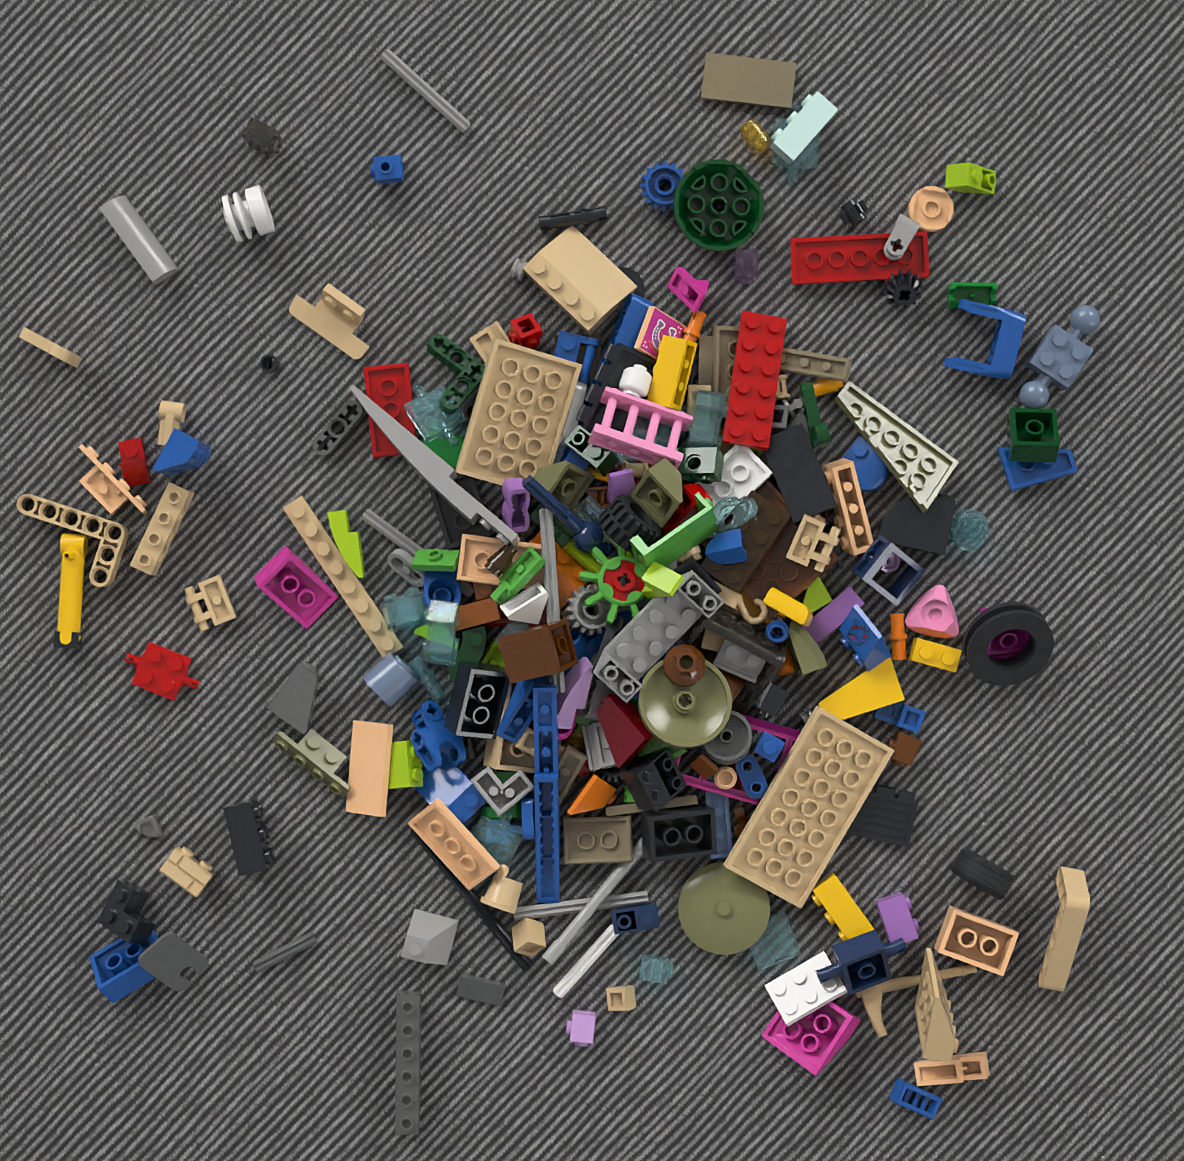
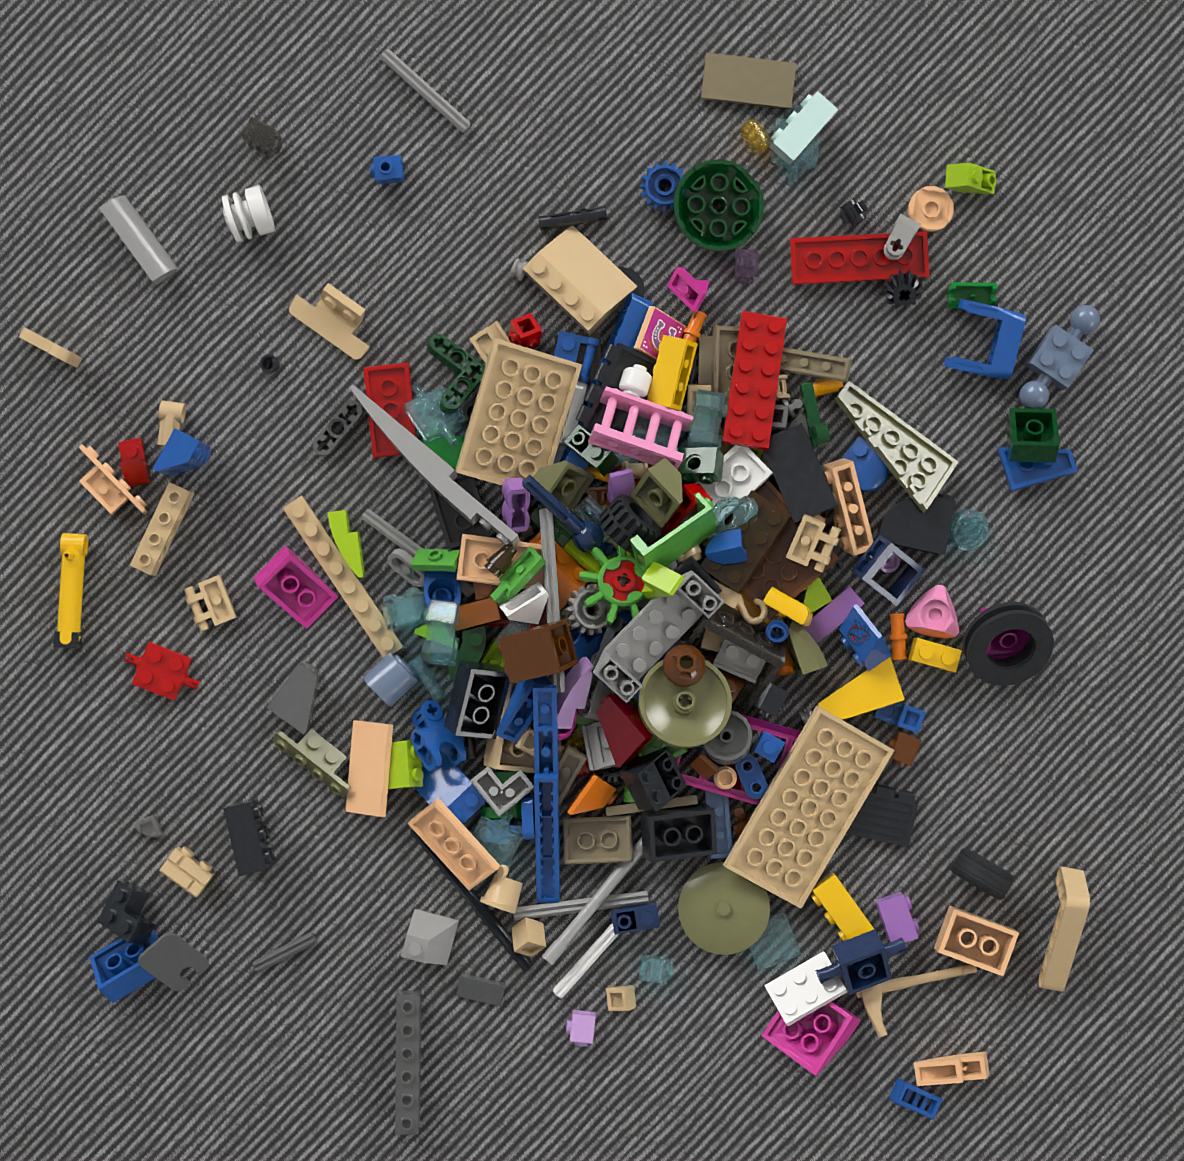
tan beam [17,494,129,587] -> none
tan slope [915,948,958,1062] -> none

